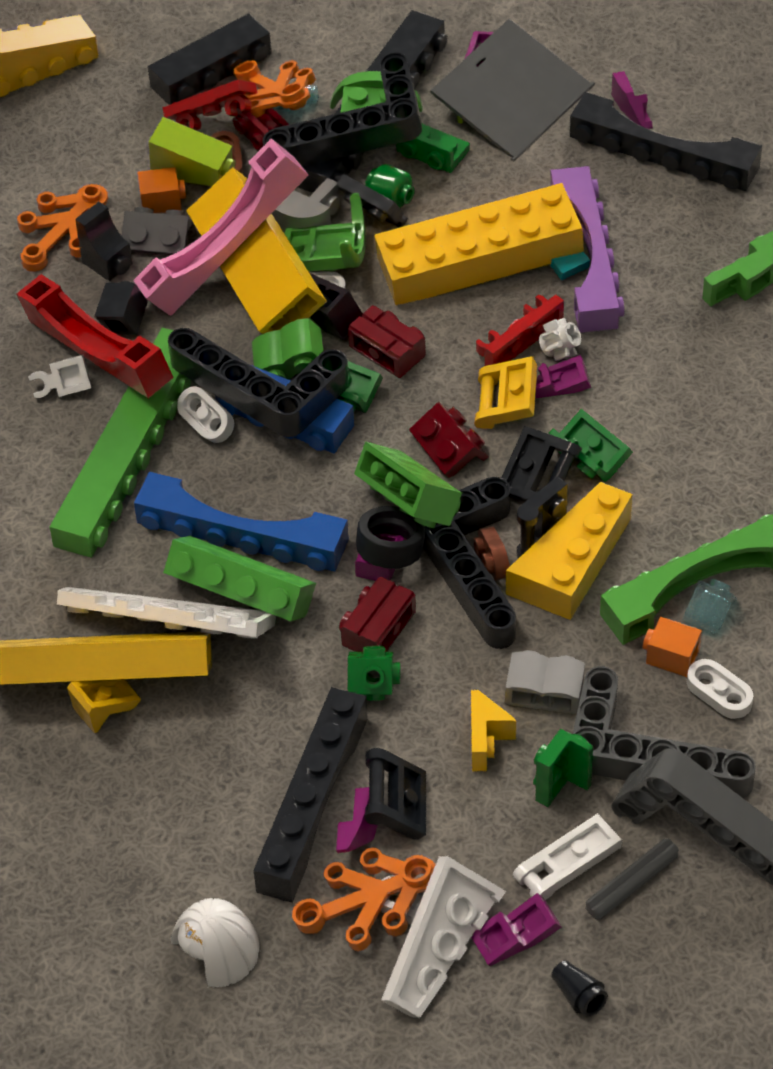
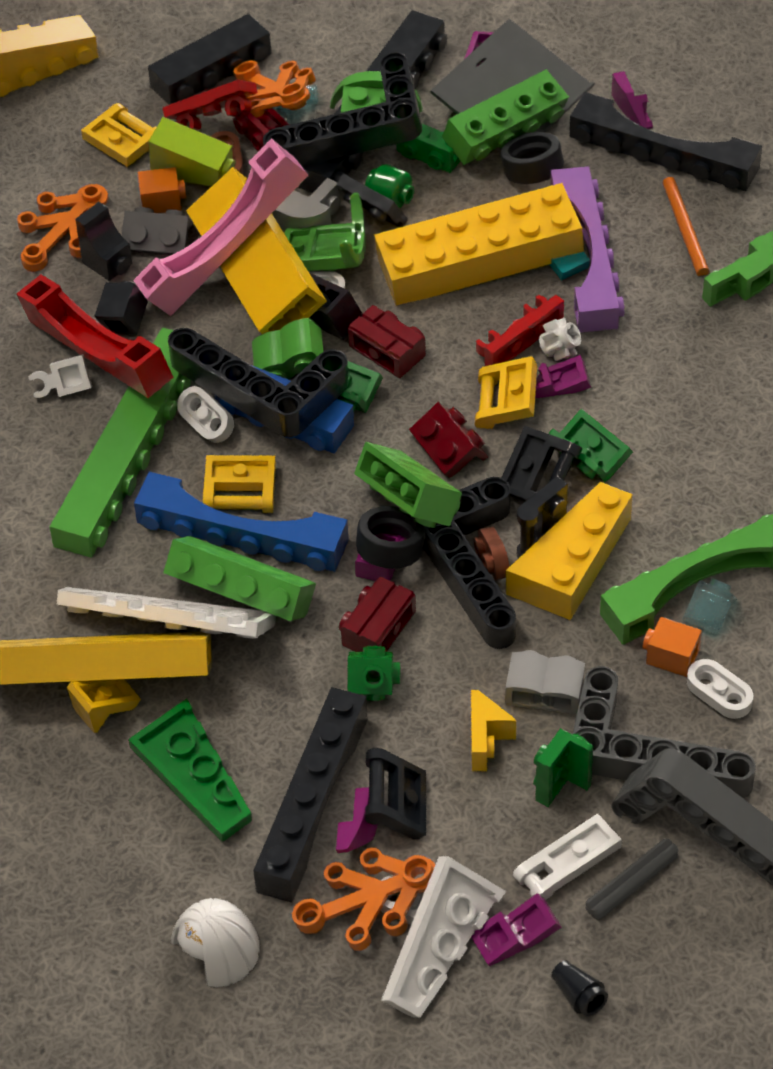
none -> yellow plate [81,103,157,167]
none -> green wing [128,698,252,842]
none -> yellow plate [203,455,276,513]
none -> bright green brick [442,69,569,165]
none -> black tyre [500,132,564,185]
none -> orange bar [663,177,709,276]

